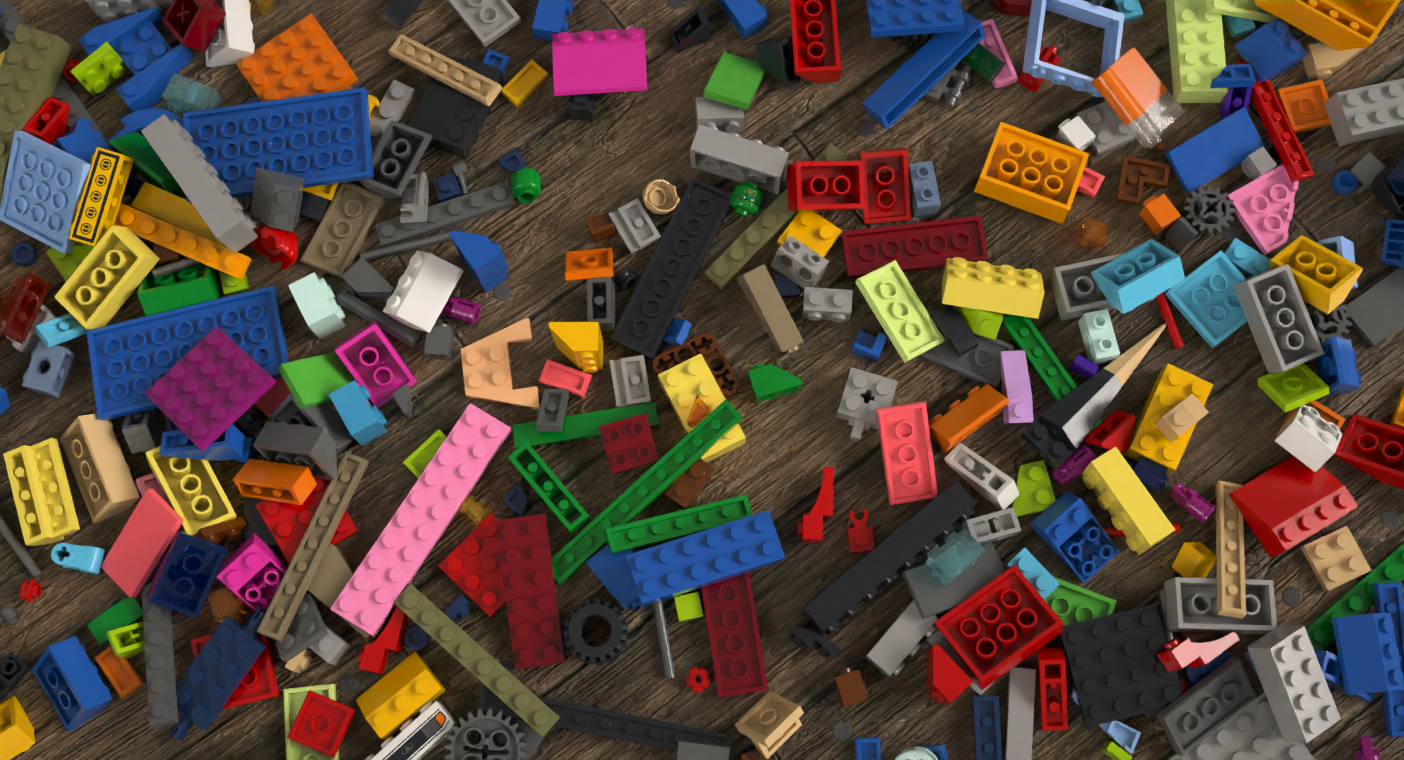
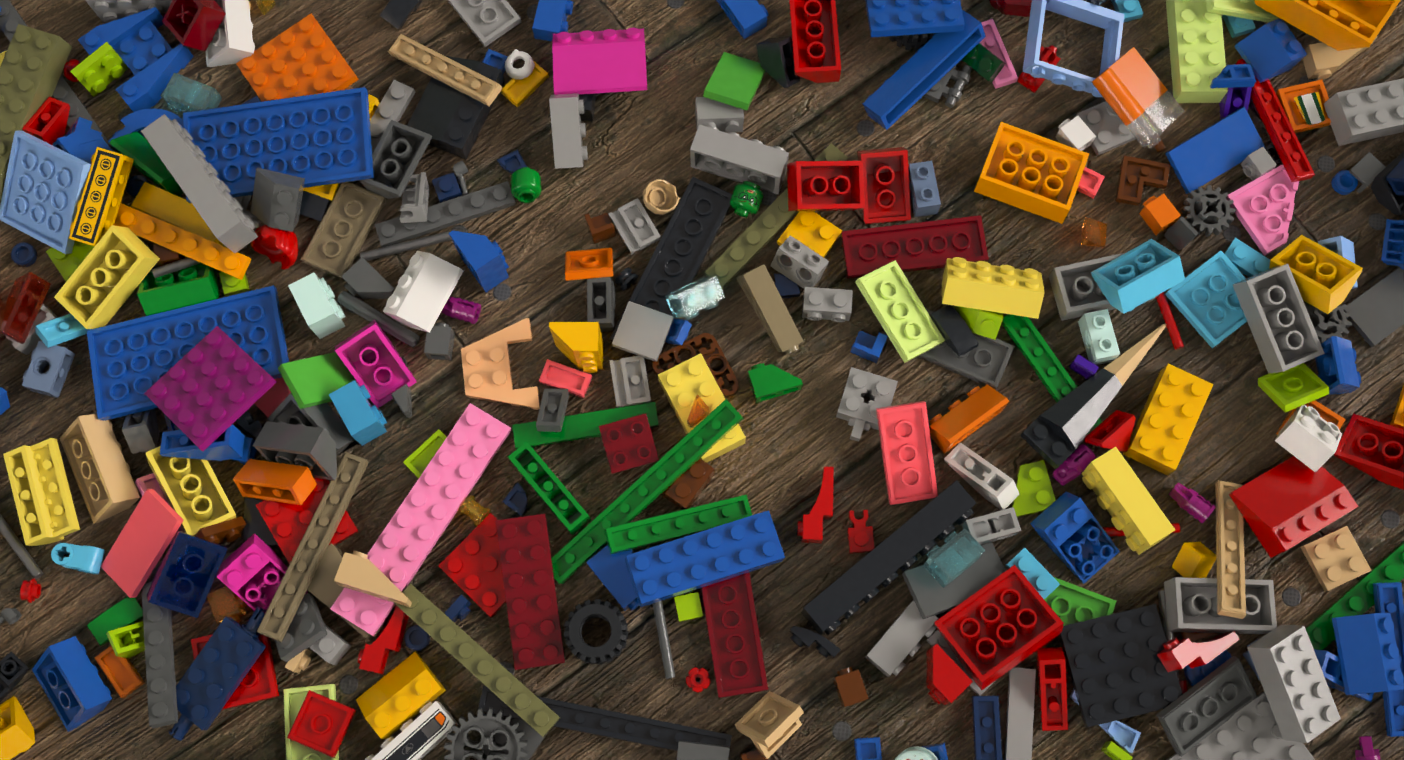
black slope [669,6,710,51] -> none
lavender slope [1000,350,1033,424] -> none
clear blue brick [1131,455,1168,494] -> none
tan slope [1154,393,1209,443] -> none
none -> tan slope [334,551,412,607]
none -> white piece [505,49,535,79]
none -> light grey brick [549,93,588,169]
none -> light grey tile [612,301,674,362]
none -> clear light blue brick [665,275,725,320]
none -> sticker [1294,92,1325,124]

